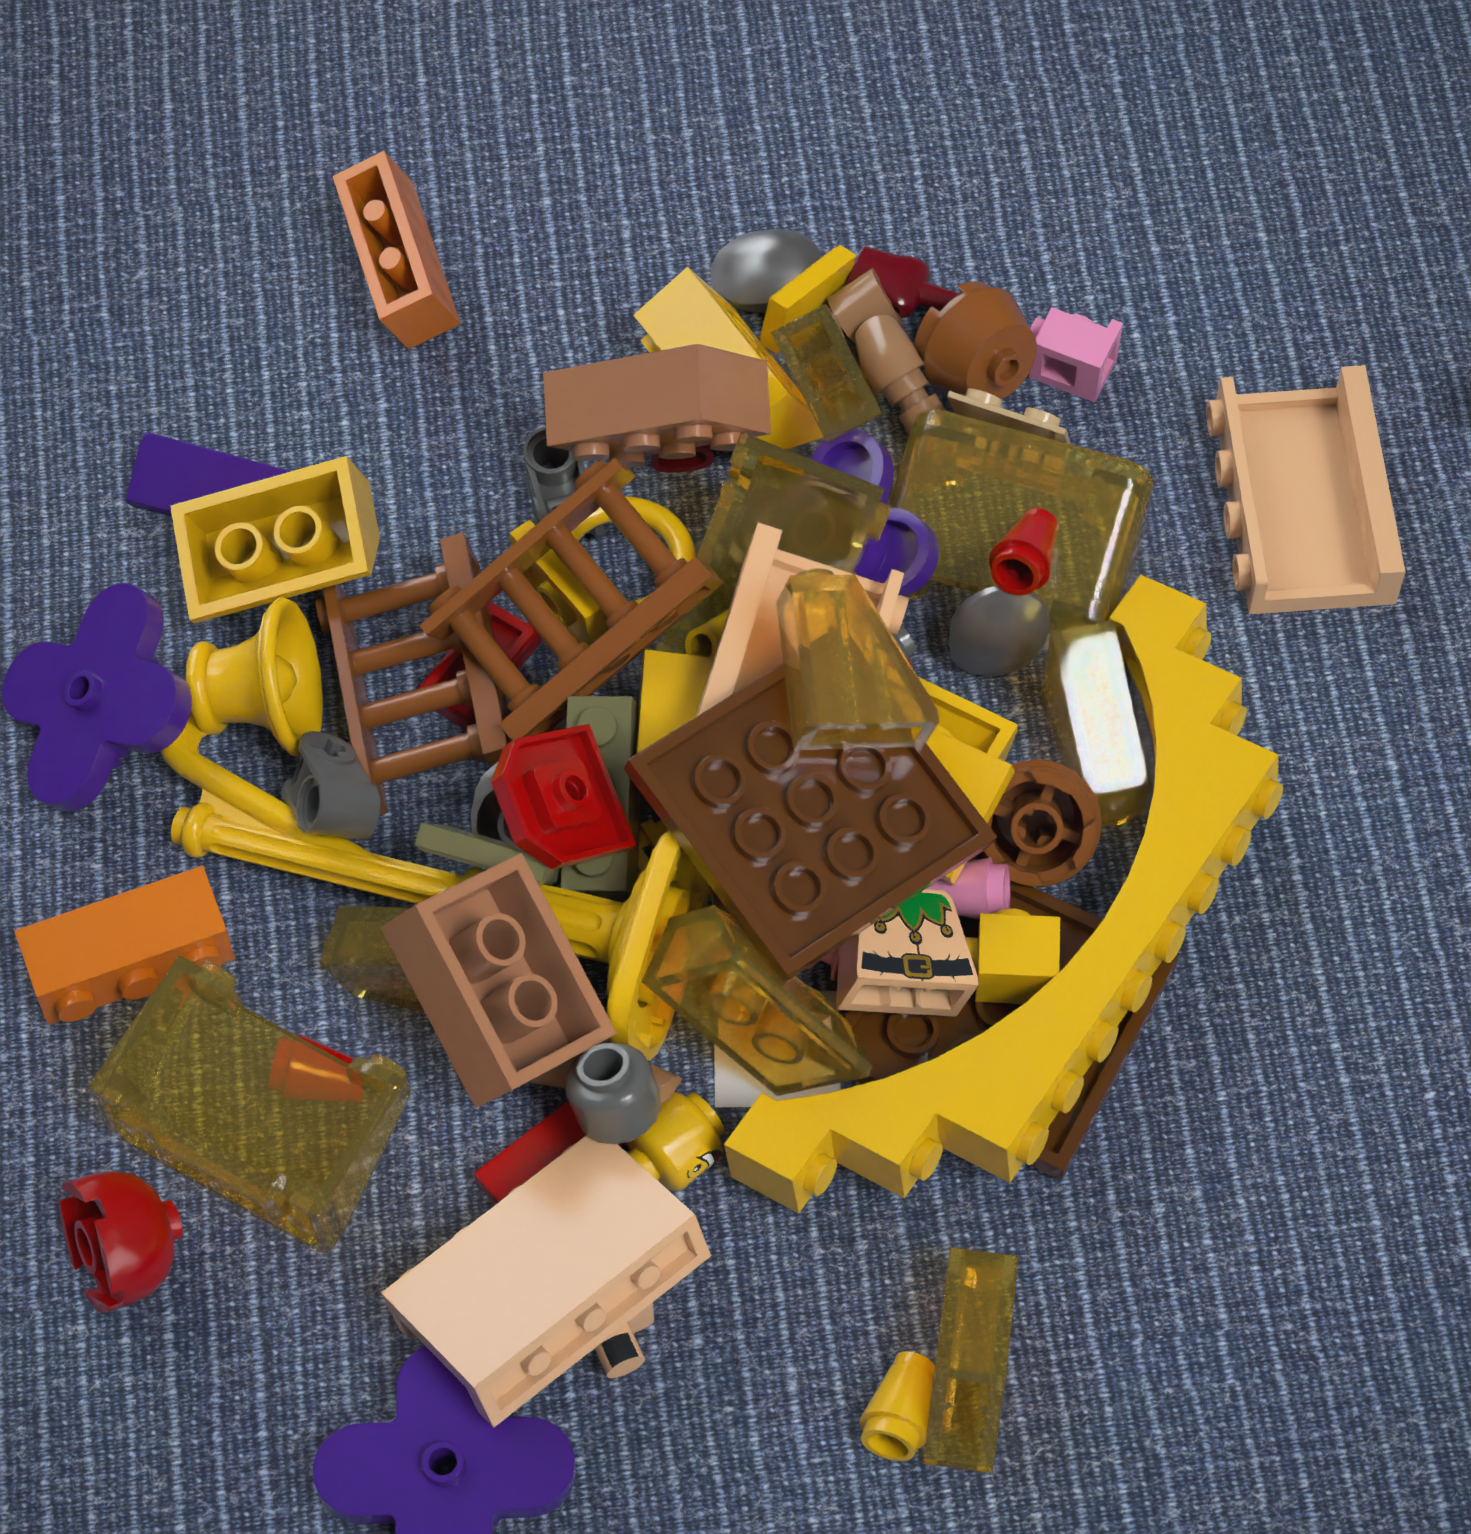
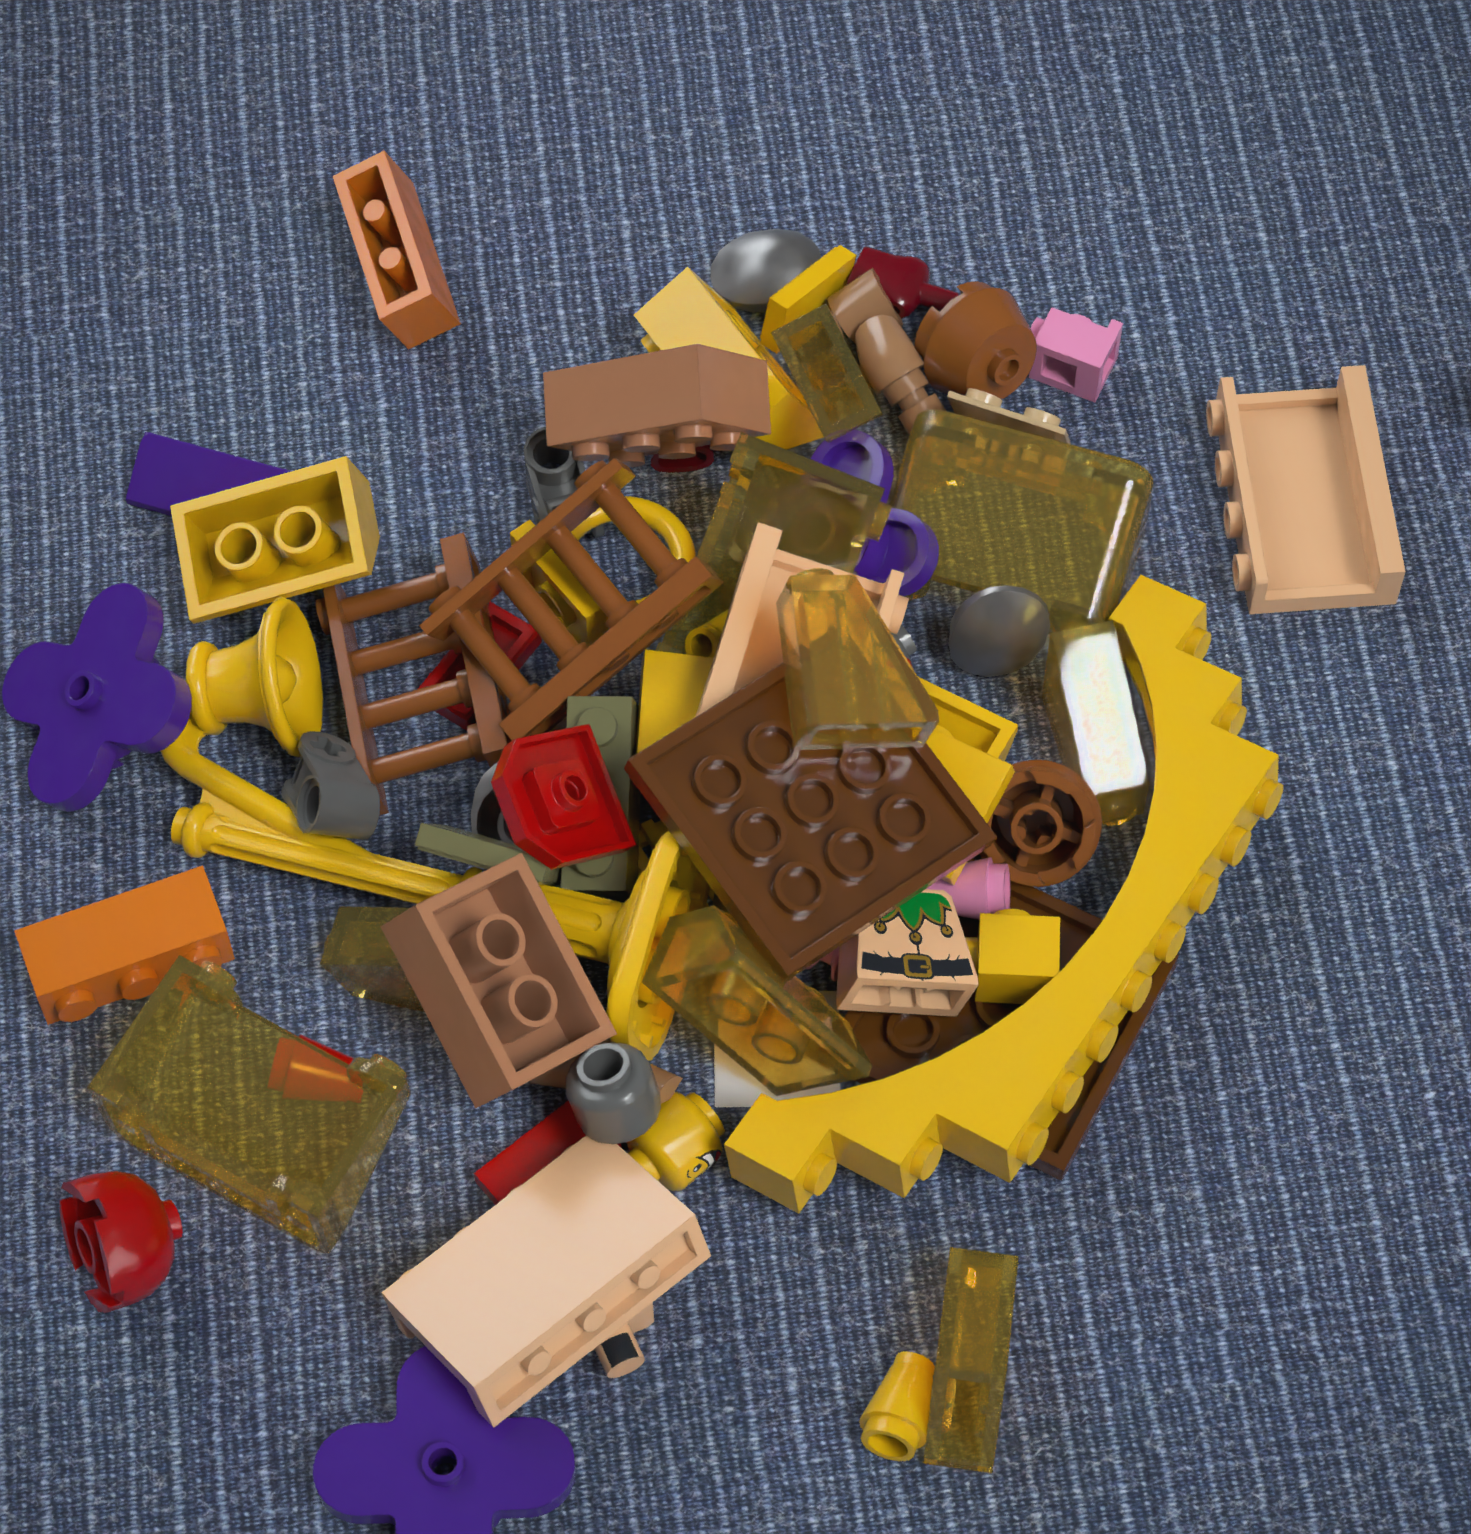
red cone [989,508,1059,596] -> none

